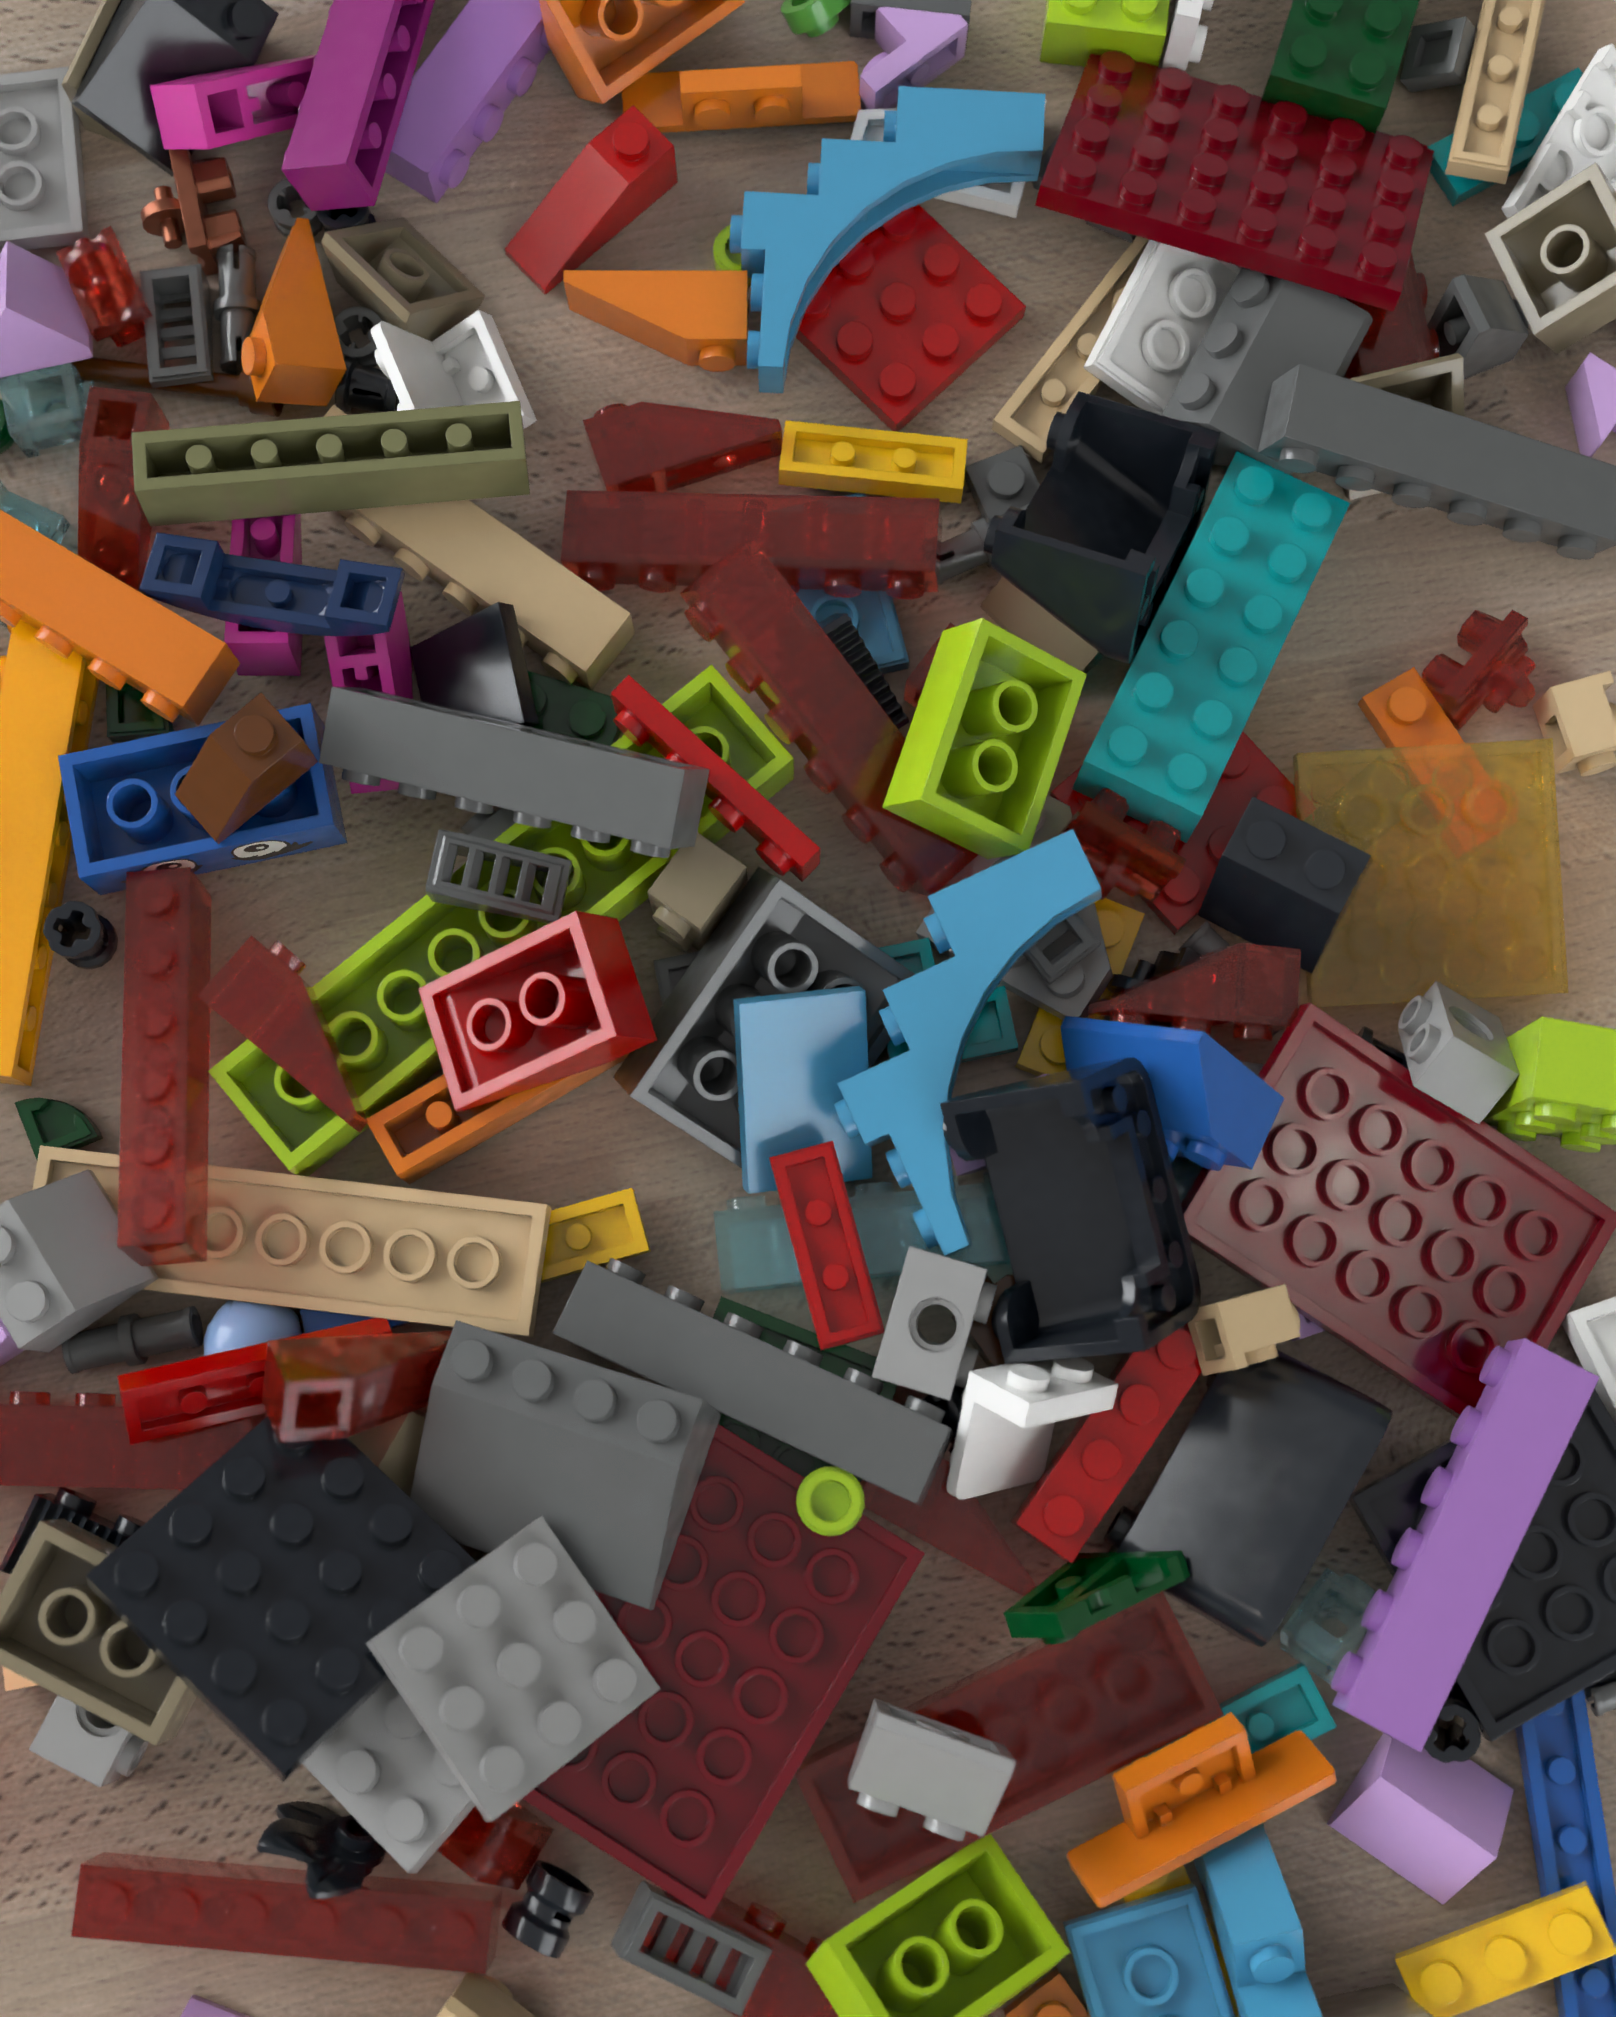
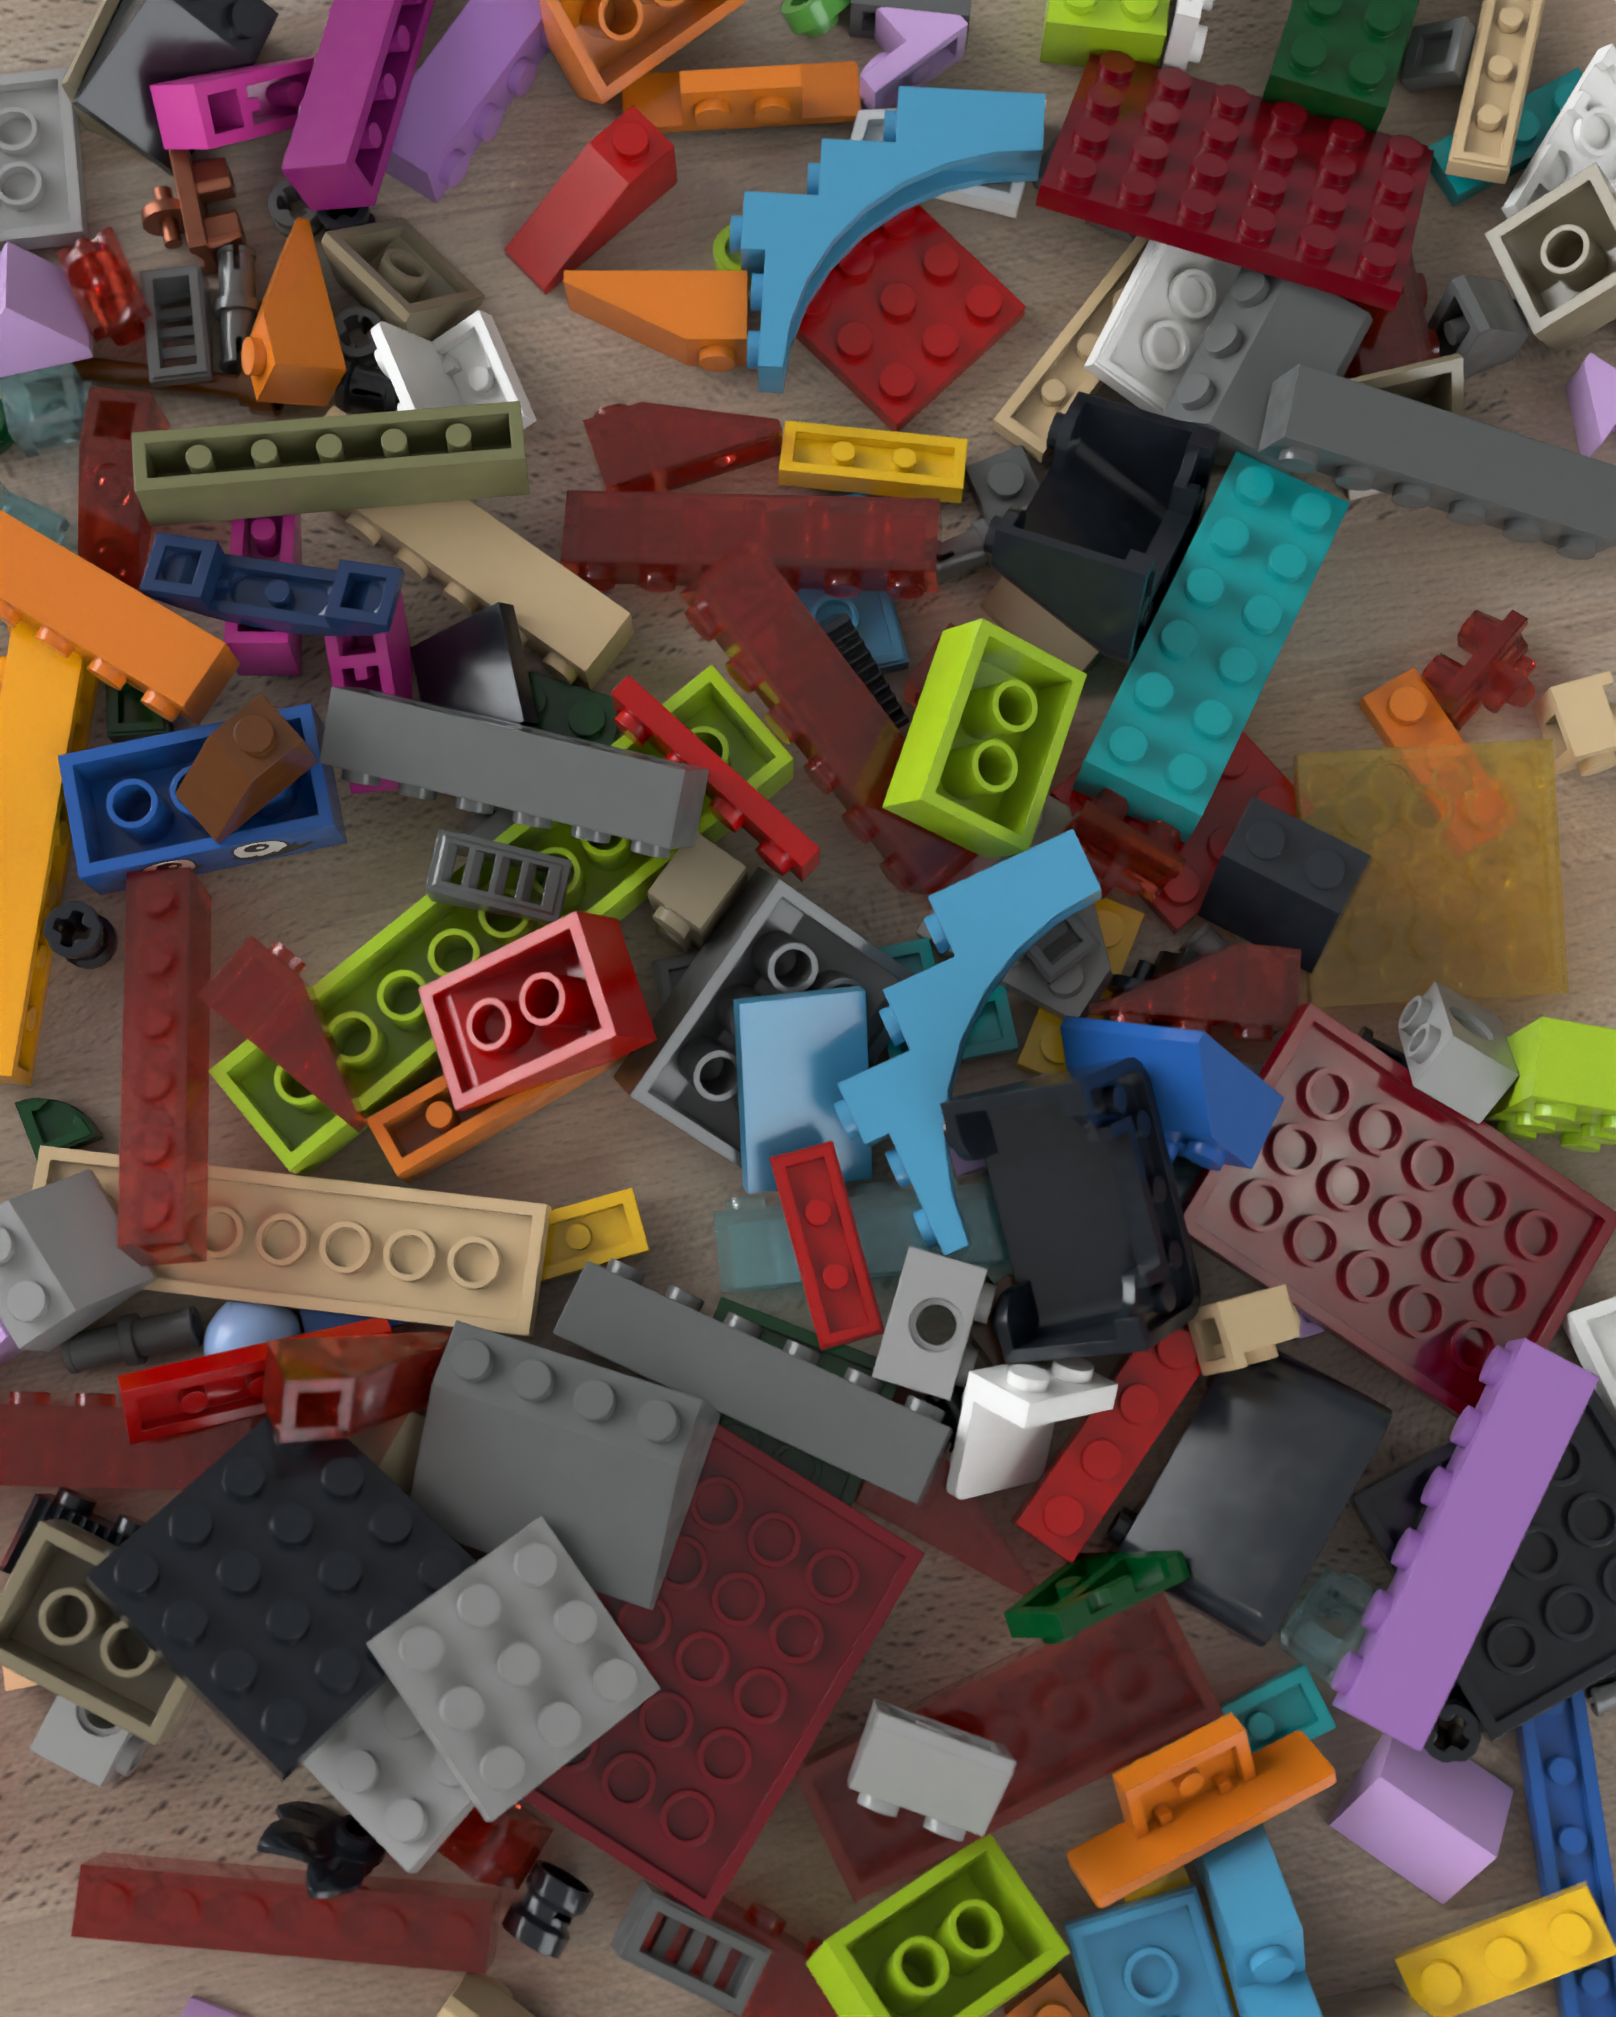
lime tile [796,1466,865,1536] -> none

